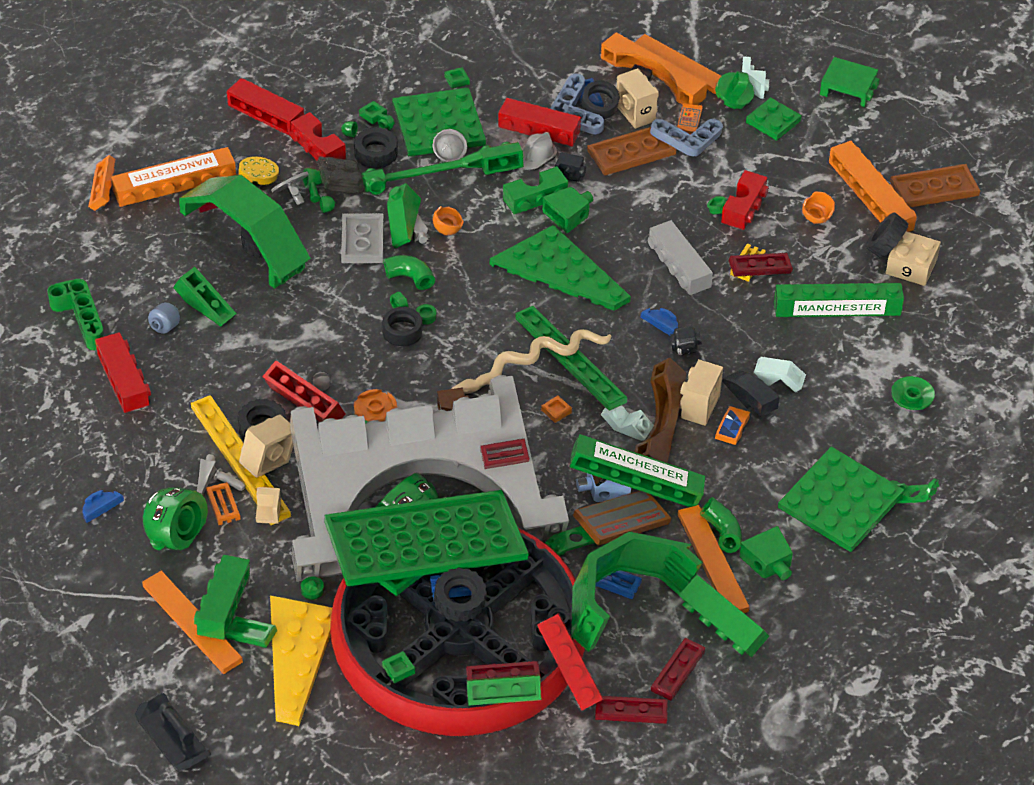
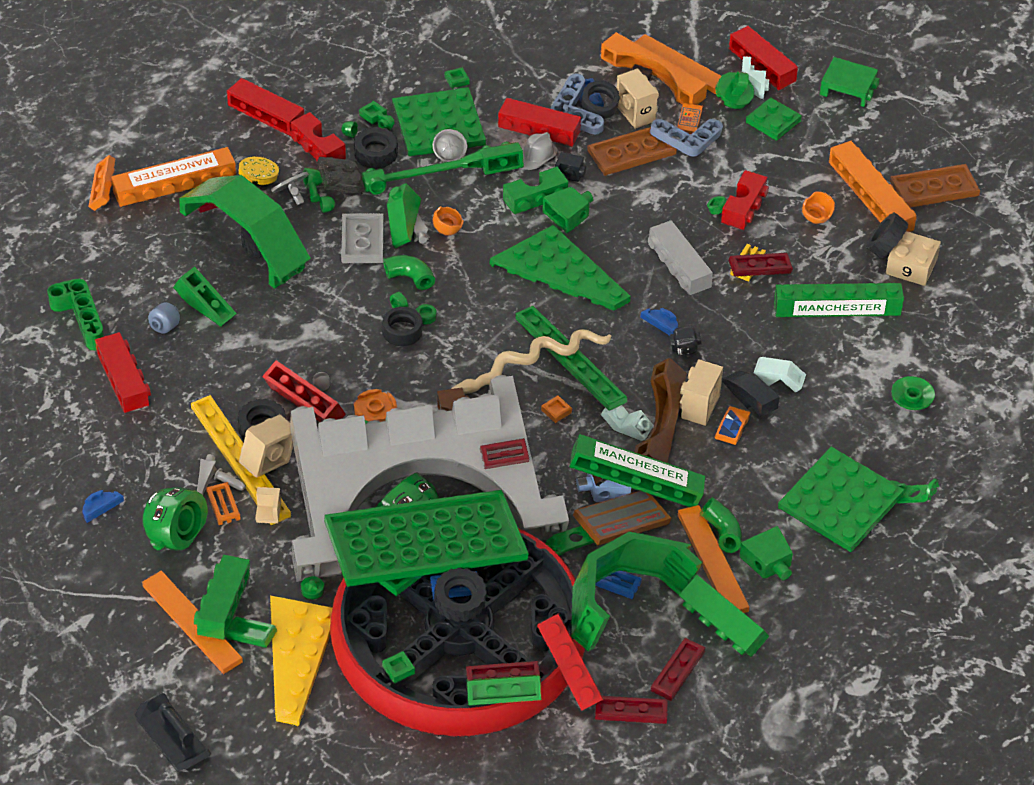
none -> red brick [729,26,798,90]

